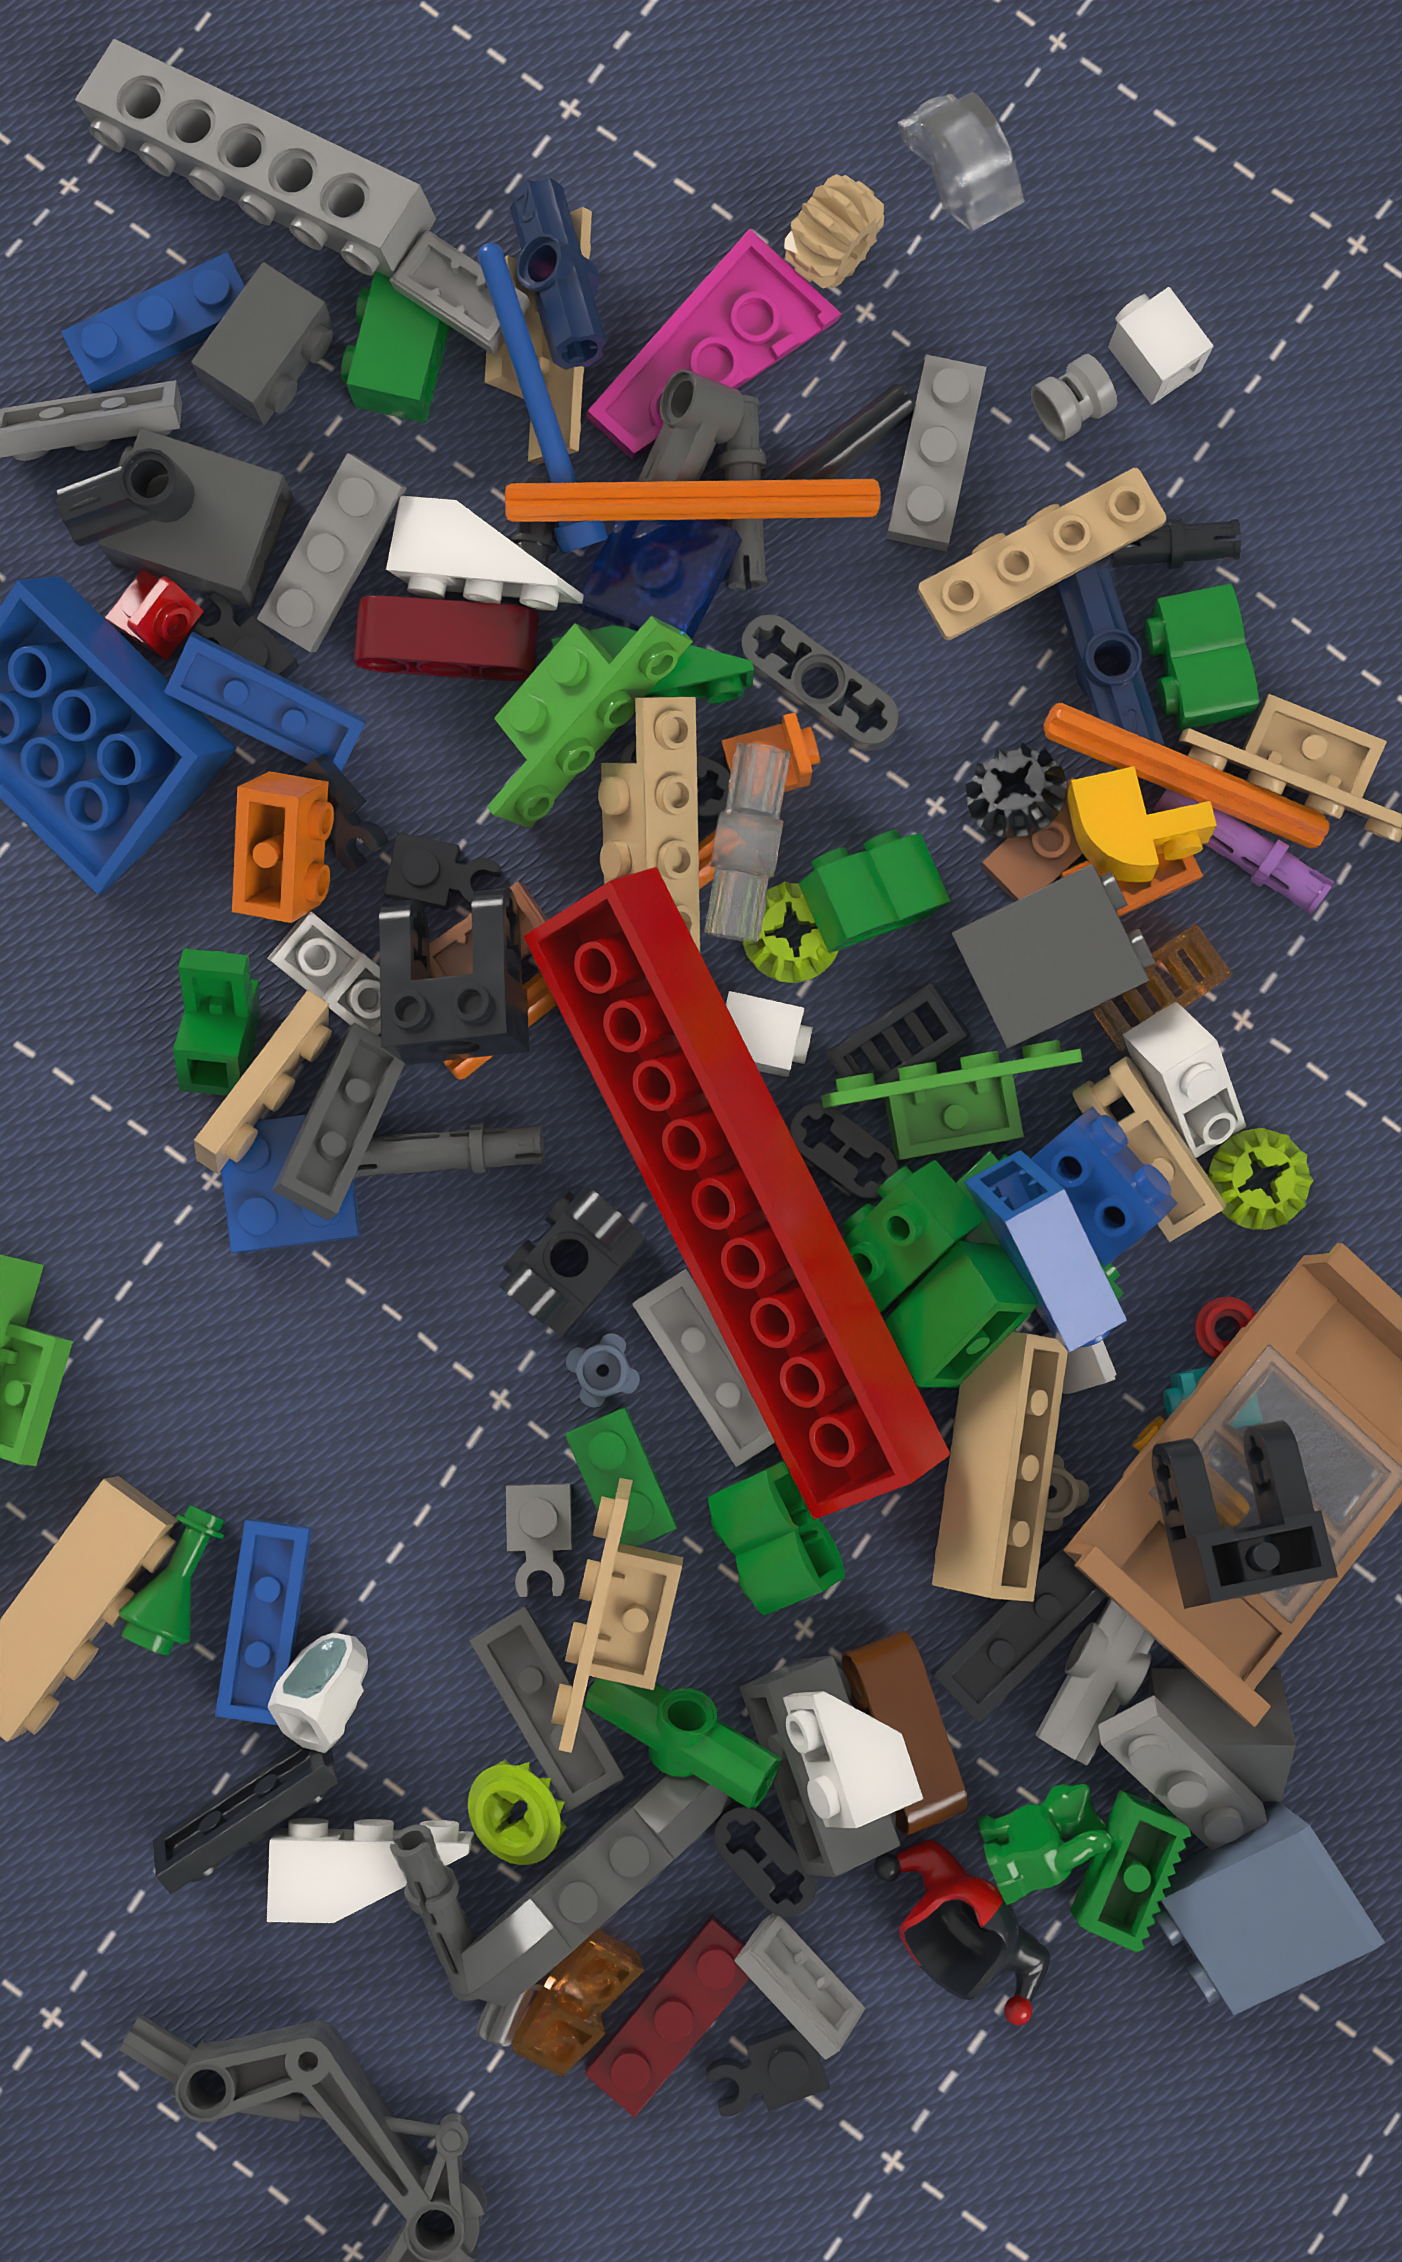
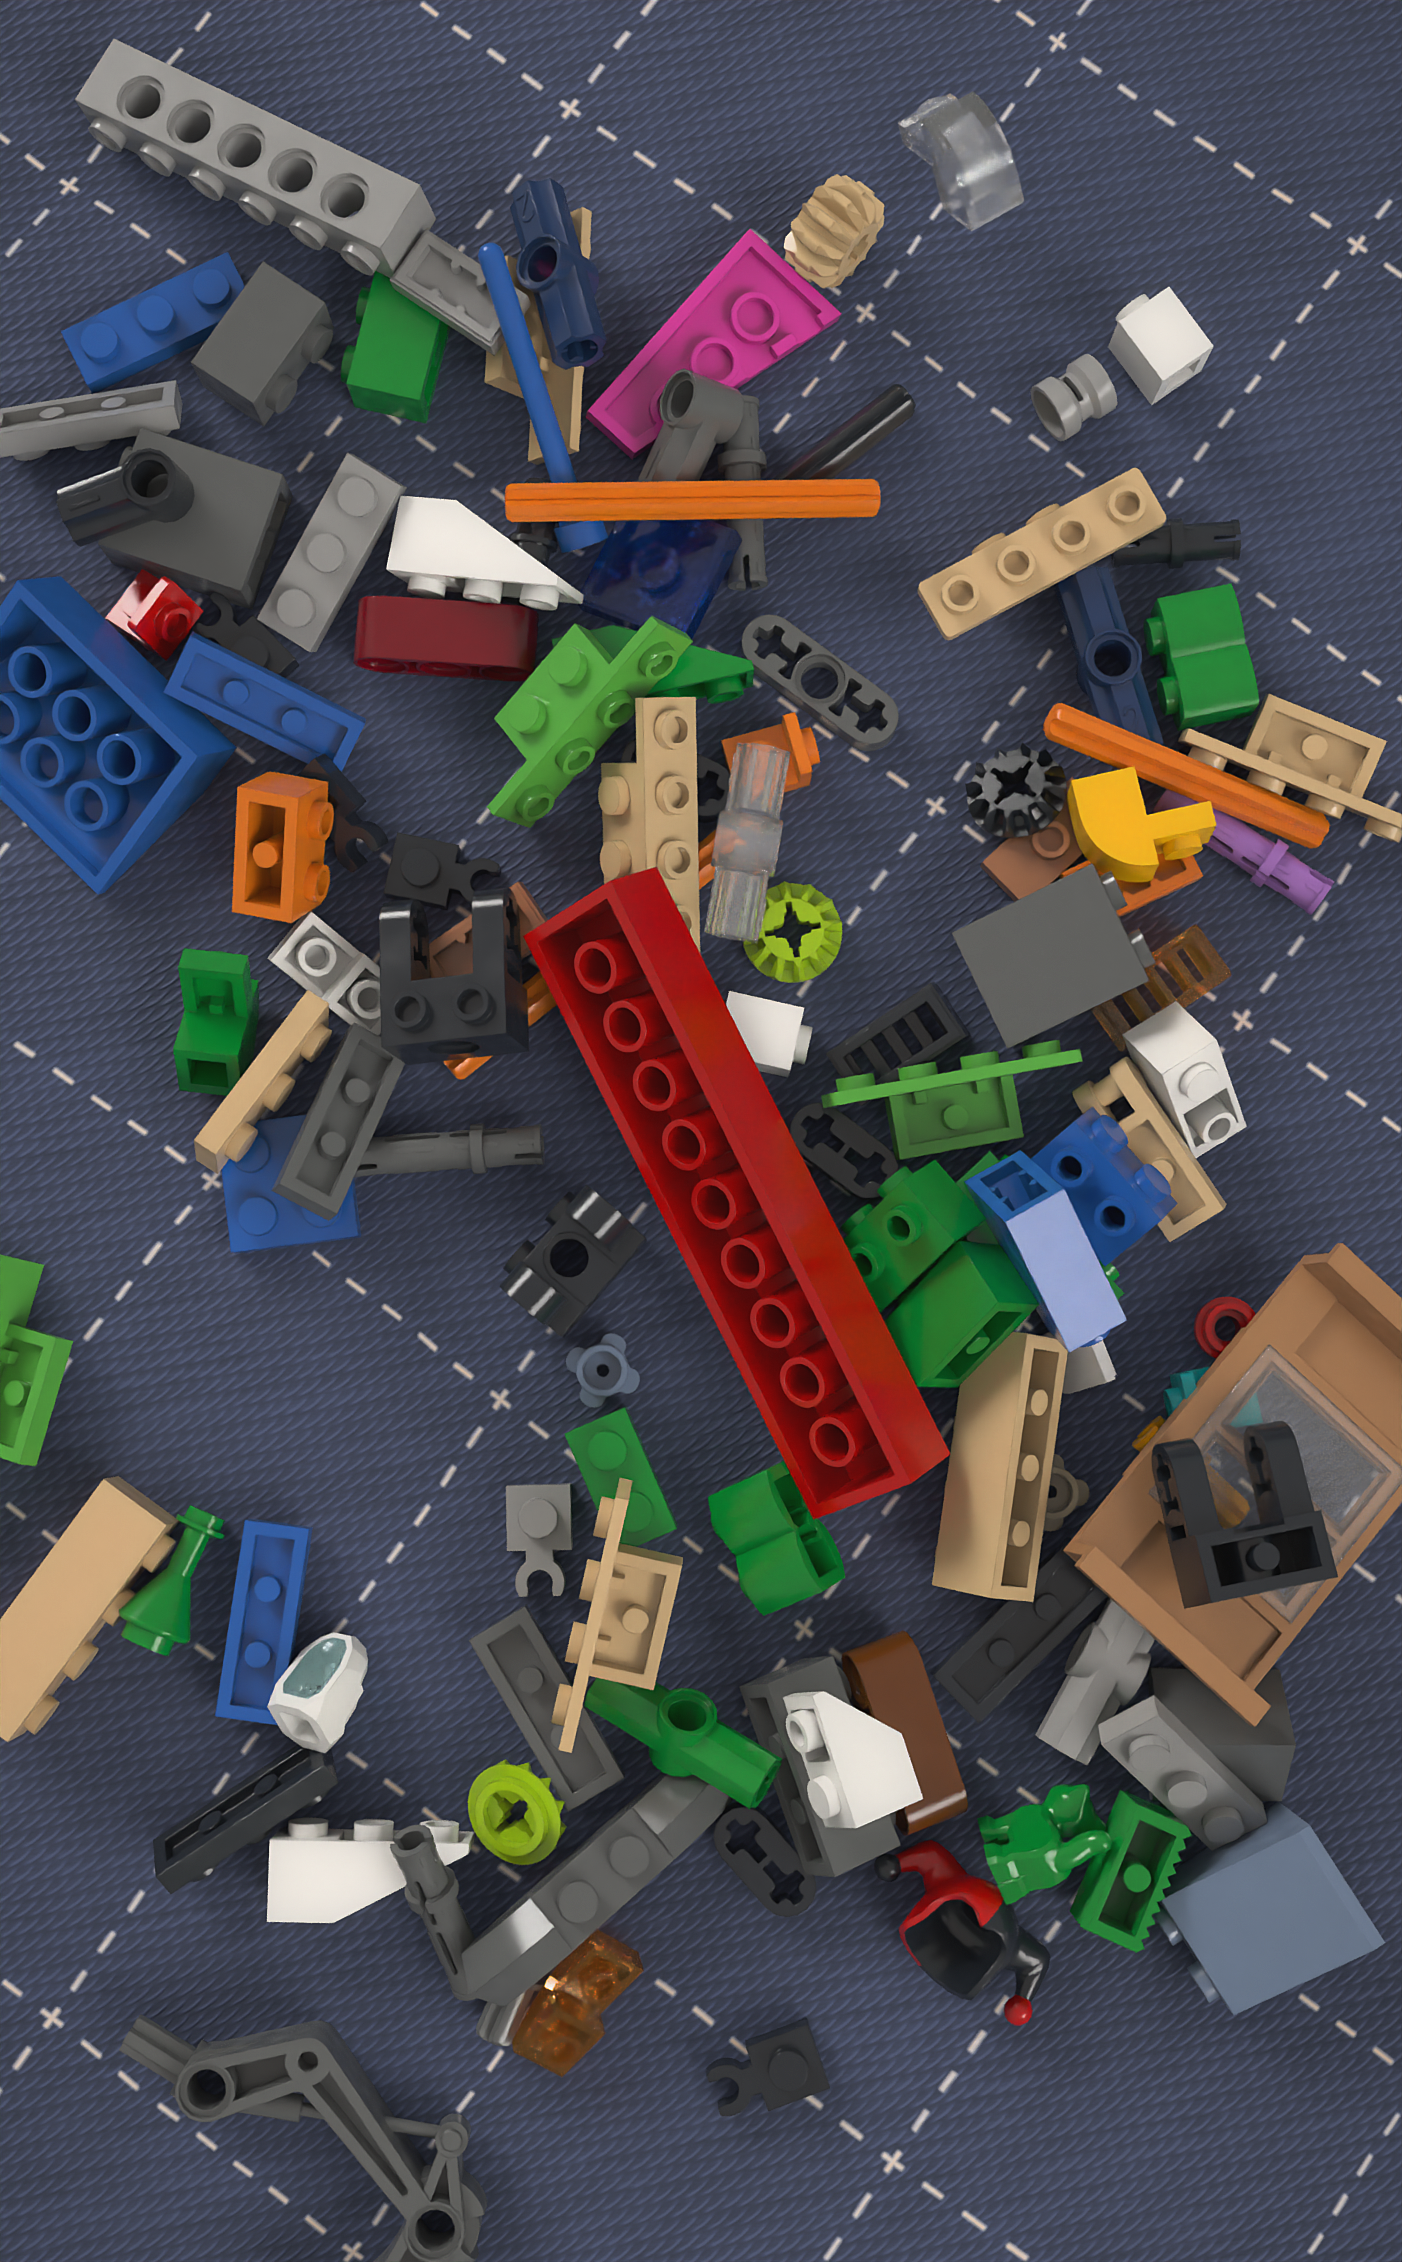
dark red plate [584,1914,749,2118] -> none
light grey plate [632,1269,775,1467] -> none
light grey plate [734,1913,866,2060] -> none
green brick [798,830,951,953] -> none
light grey plate [886,354,987,552] -> none
lime gear [1209,1127,1314,1230] -> none

